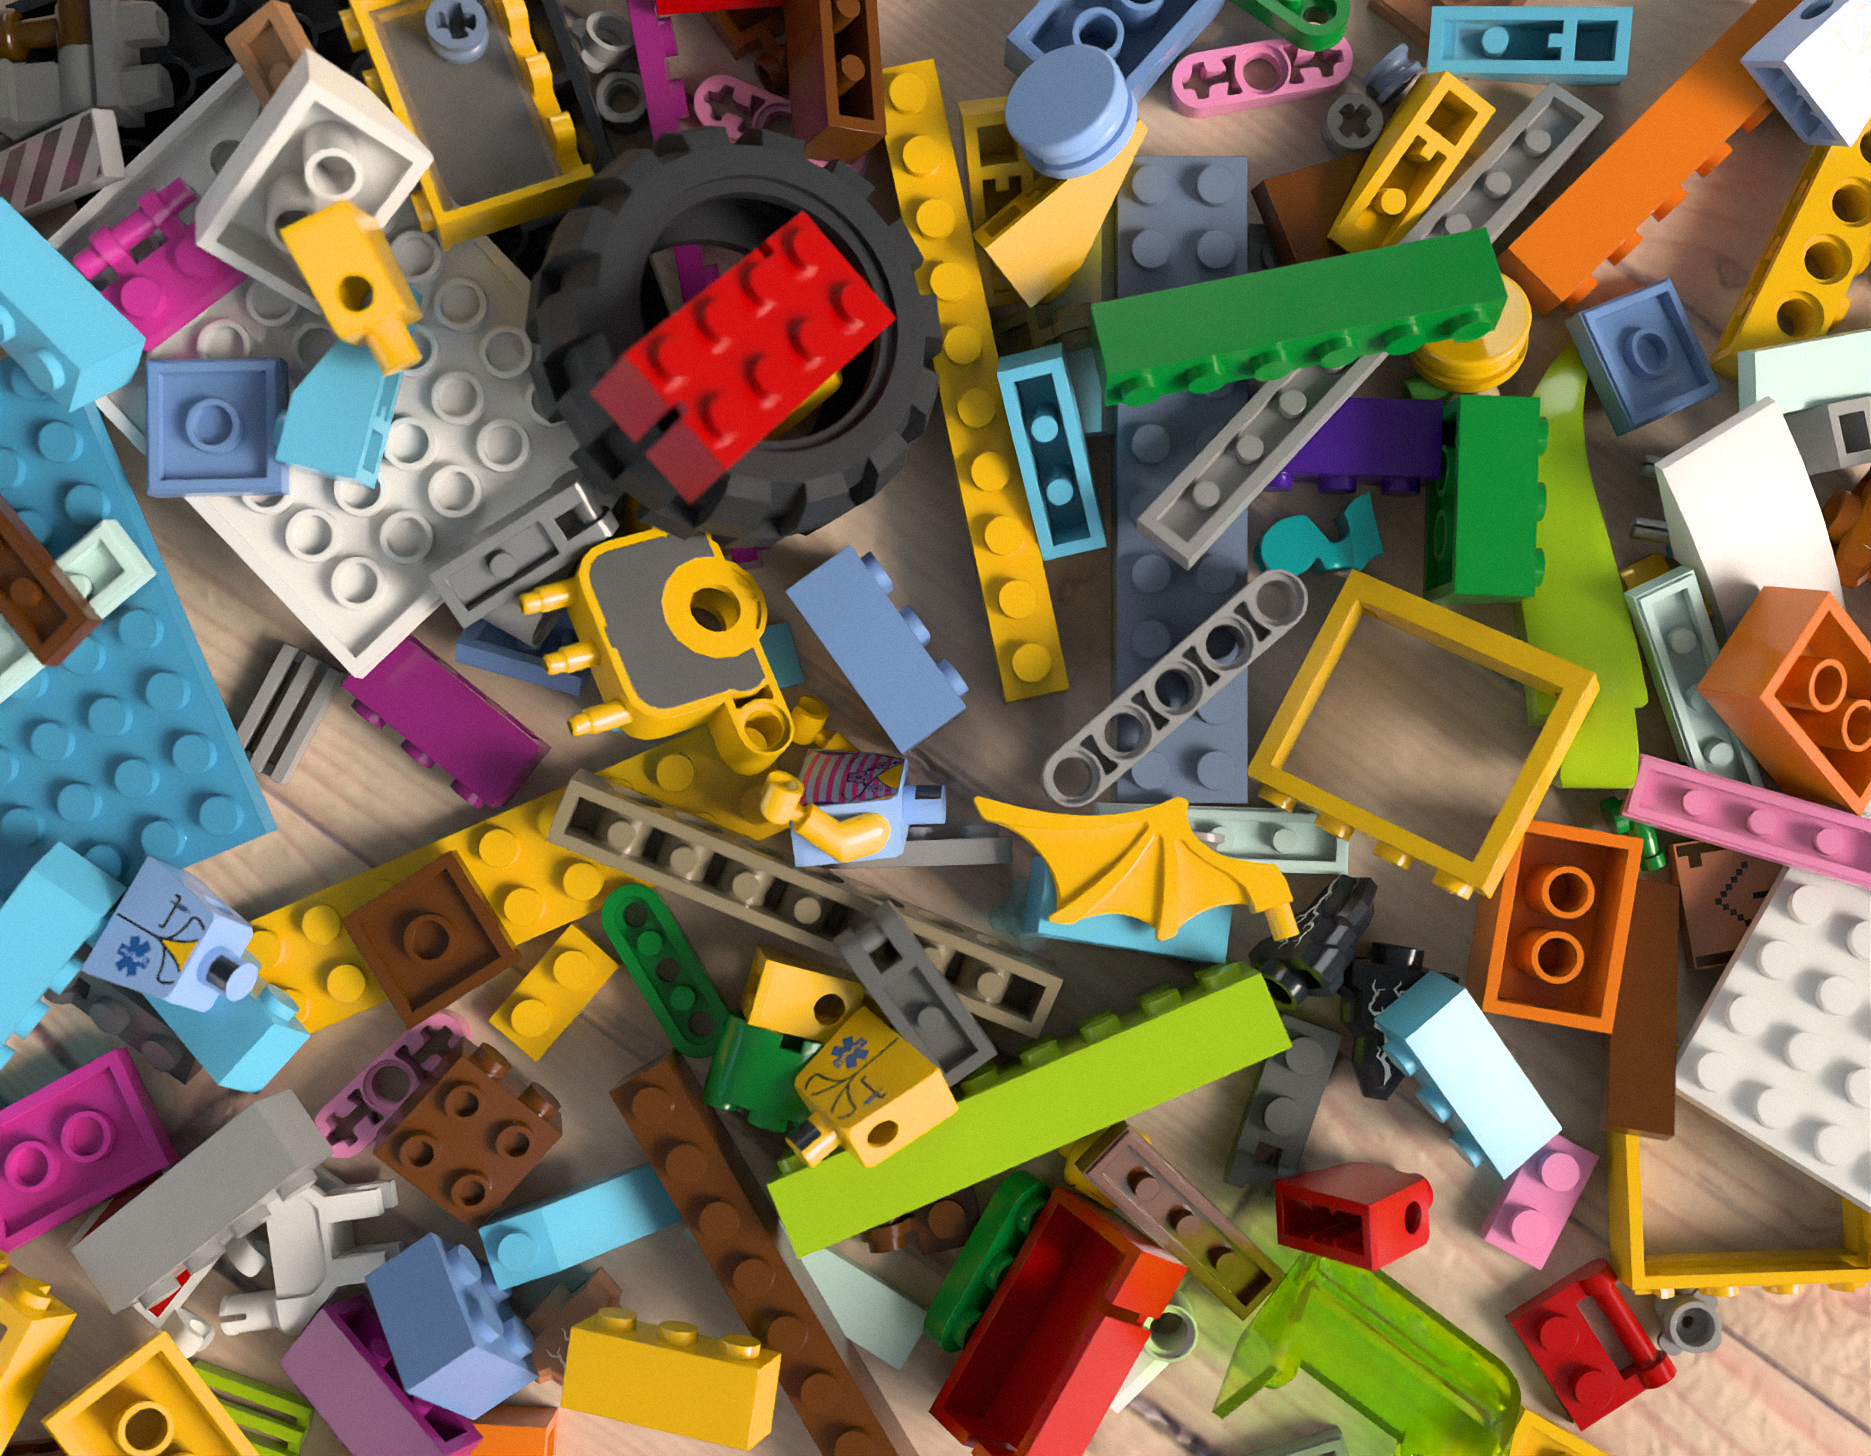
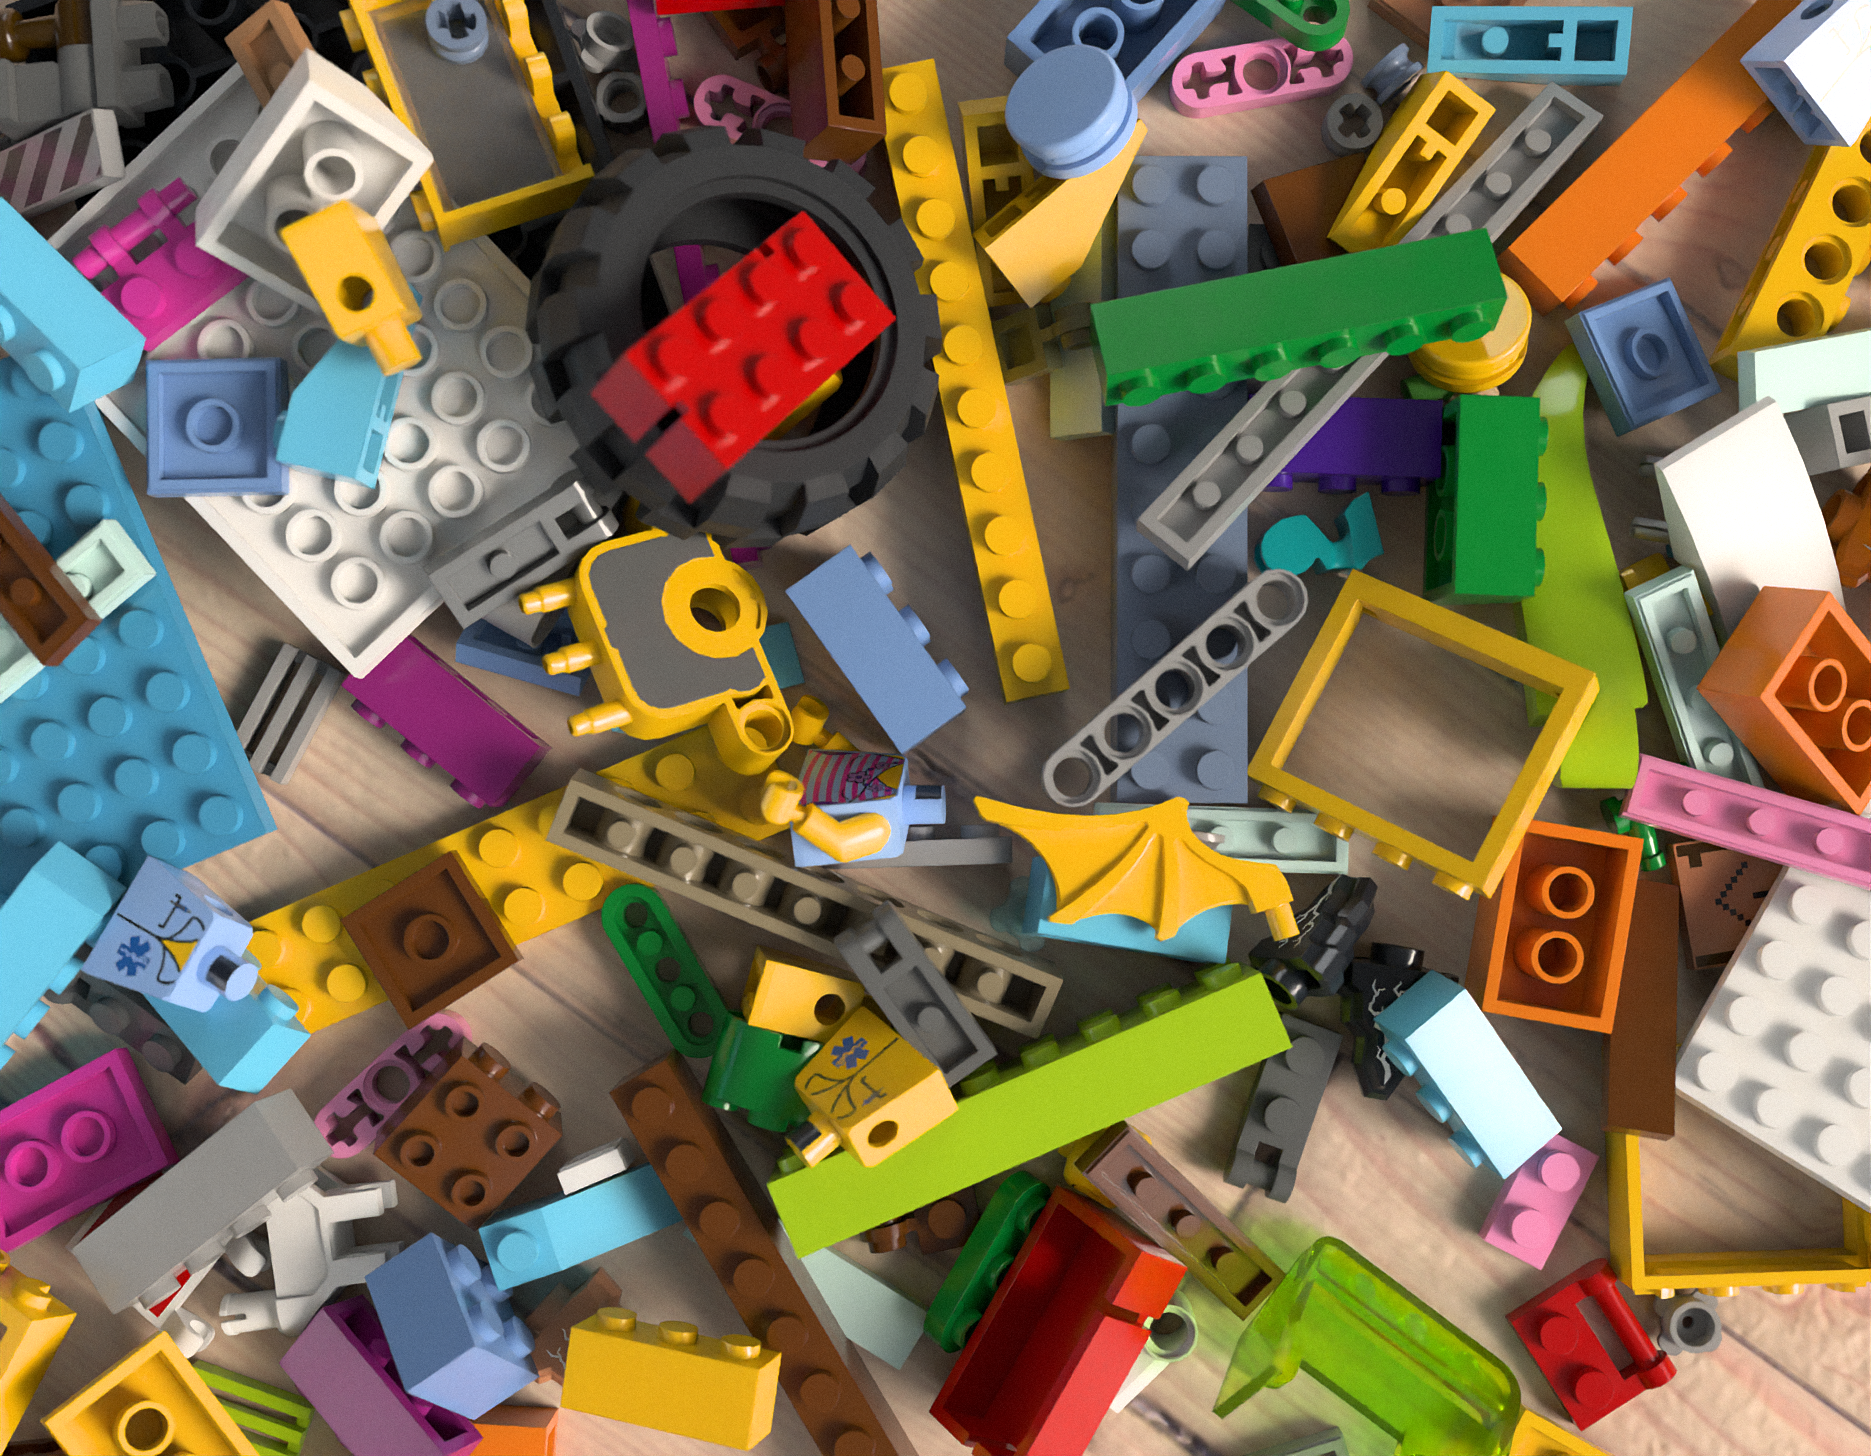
yellow plate [488,922,623,1062] -> none
medium azure brick [996,342,1107,561] -> none
red torso [1274,1162,1433,1272] -> none
none -> white tile [557,1137,635,1195]

